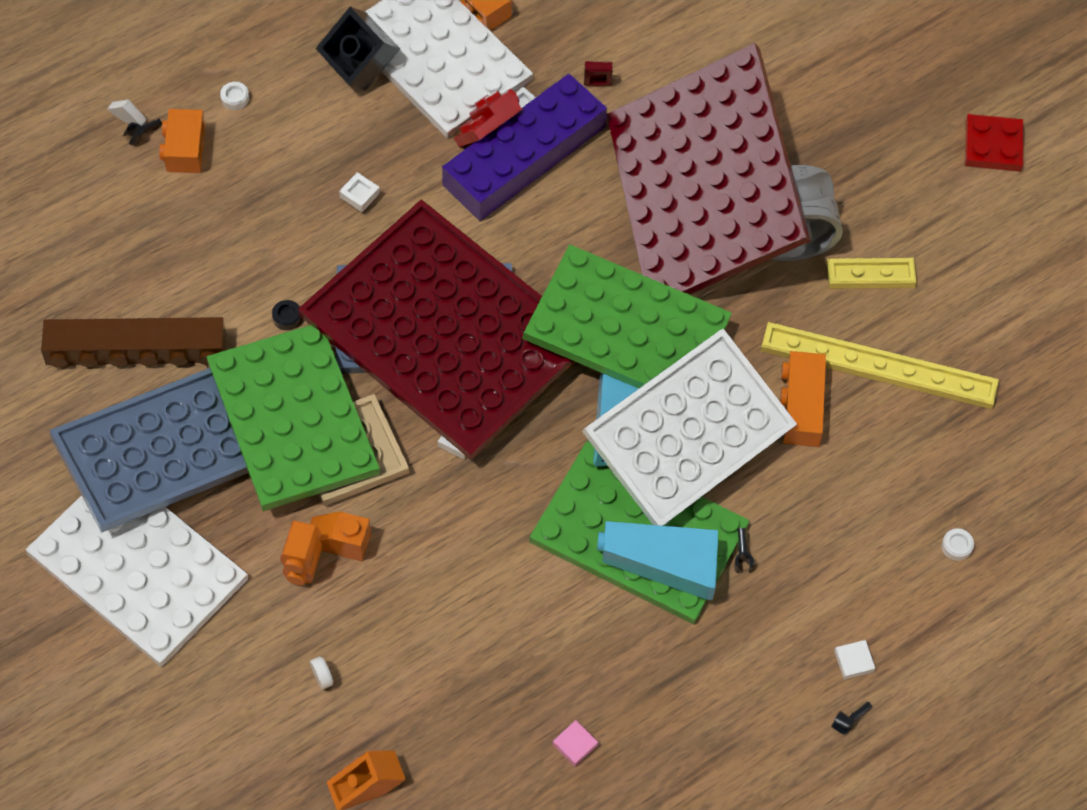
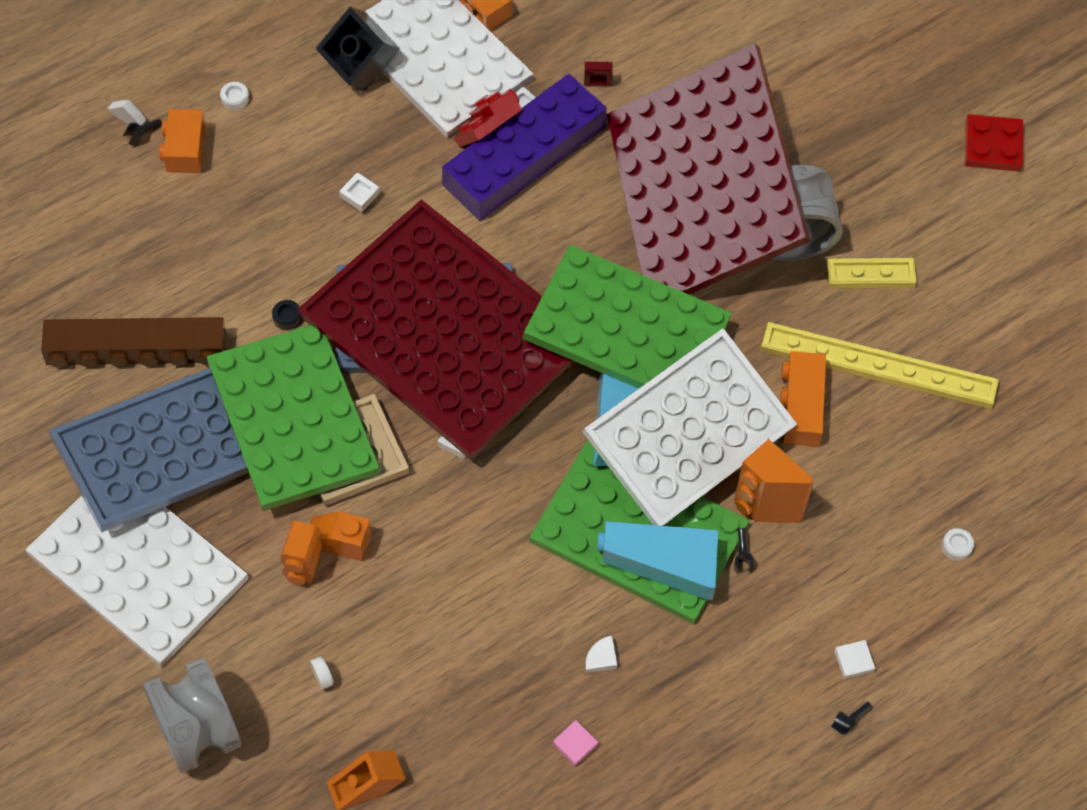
none -> light grey piece [142,657,242,774]
none -> white tile [585,636,617,673]
none -> orange slope [734,439,814,523]

